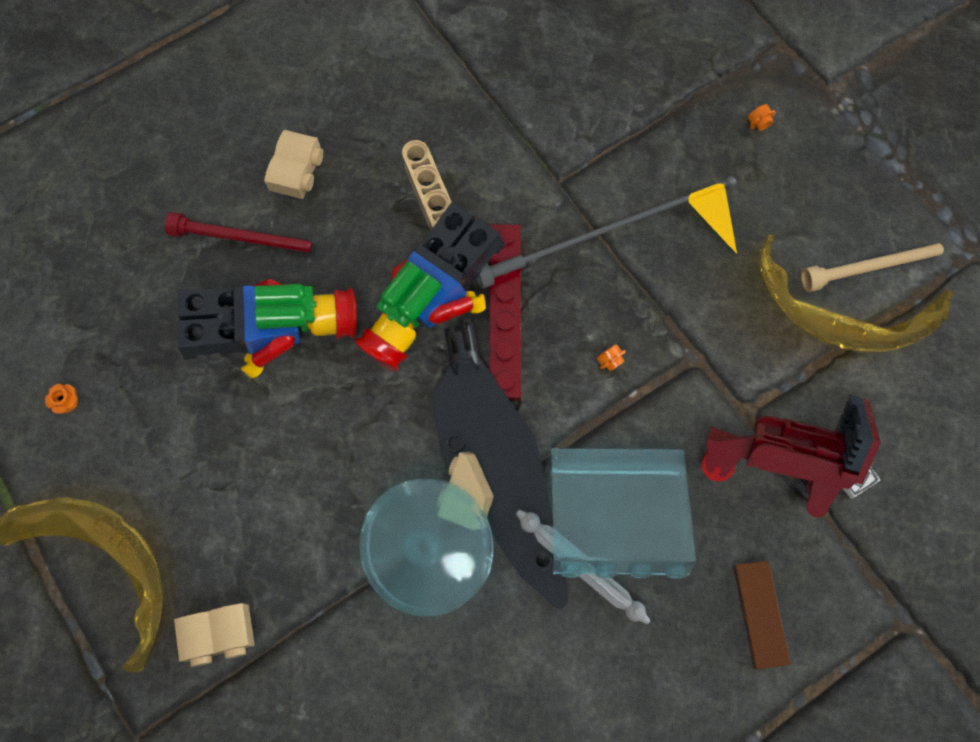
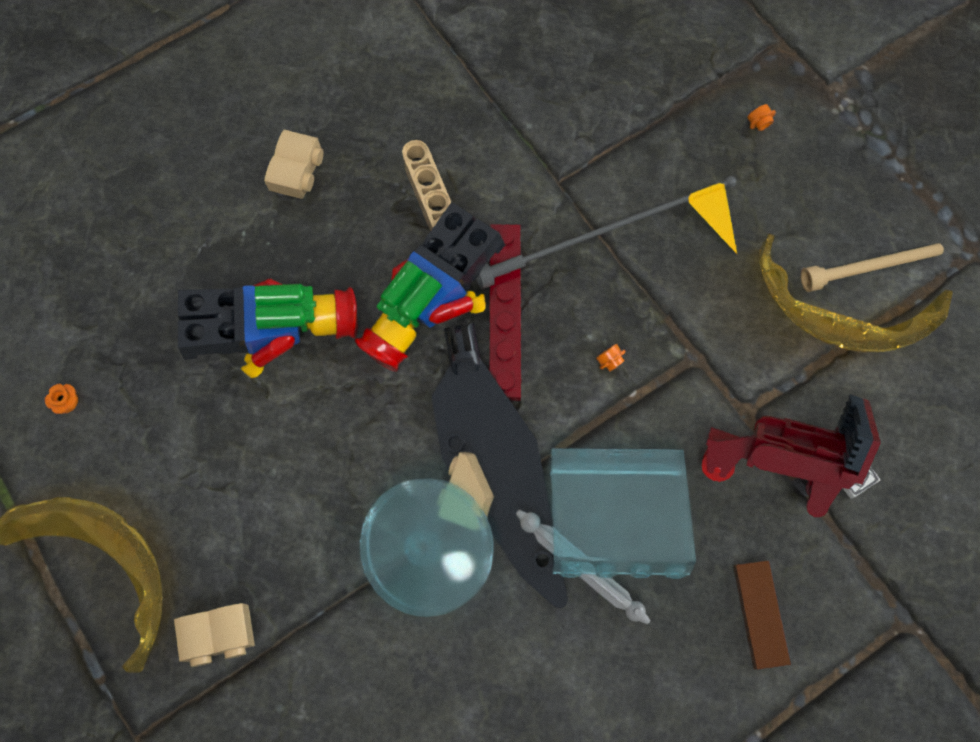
dark red piece [165,212,312,253] -> none

